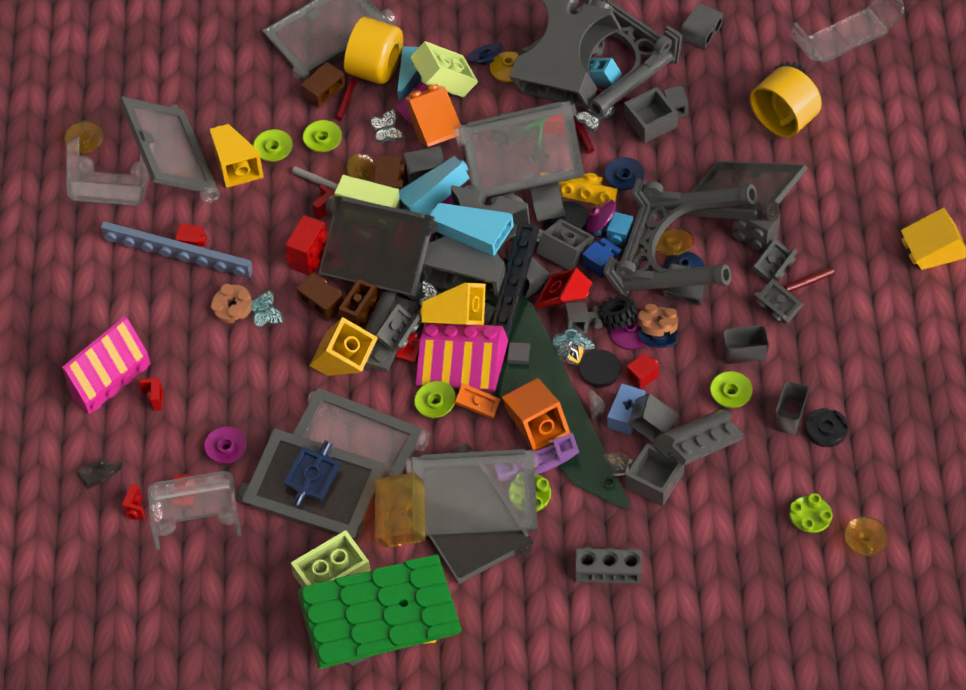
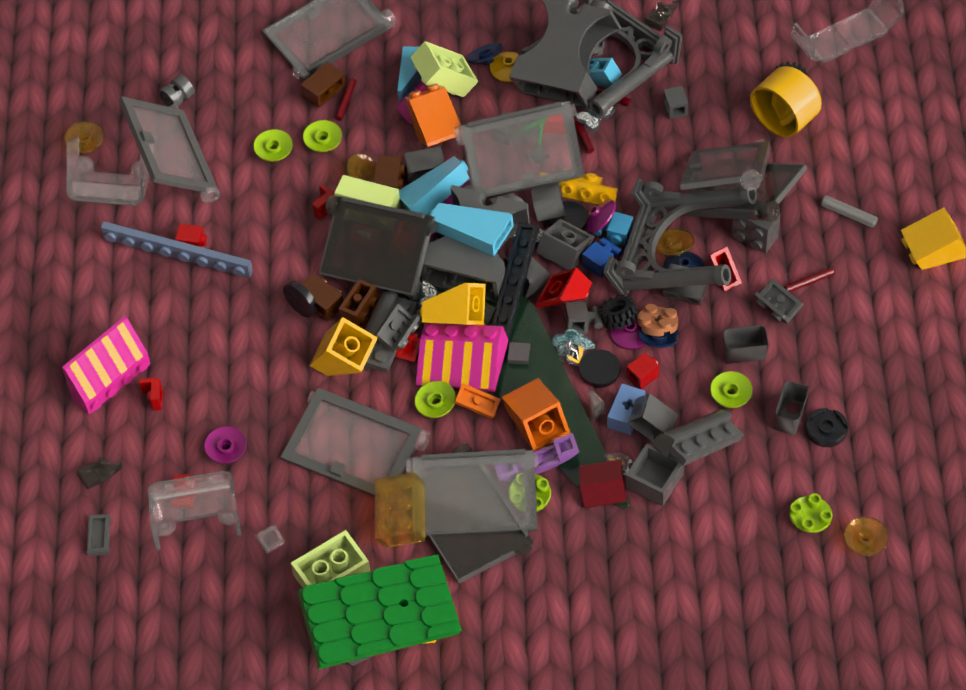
red bracket [122,484,145,520] -> none
yellow slope [210,124,264,188] -> none
nougat plate [211,284,253,323] -> none
door [236,428,386,540] -> none
clear light blue animal [251,290,284,327] -> none
dark blue plate [283,440,341,507] -> none
red brick [284,215,328,276] -> none
light grey piece [292,166,338,191] -> none
yellow piece [344,16,404,85] -> none
clear light blue animal [371,109,404,143] -> none
dark grey brick [576,547,642,584] -> none
dark blue dish [605,157,644,190] -> none
dark grey piece [624,87,678,143] -> none
dark grey piece [681,3,723,49] -> none
dark grey bracket [751,239,798,283] -> none
none -> dark grey tile [87,514,111,556]
none -> dark grey wheel [158,74,195,108]
none -> clear slope [254,524,285,554]
none -> black tile [283,281,317,317]
none -> dark red slope [579,460,627,508]
none -> clear smoke slope [644,1,678,31]
none -> door [680,139,770,191]
none -> slope [708,246,742,292]
none -> light grey axle [821,195,878,228]

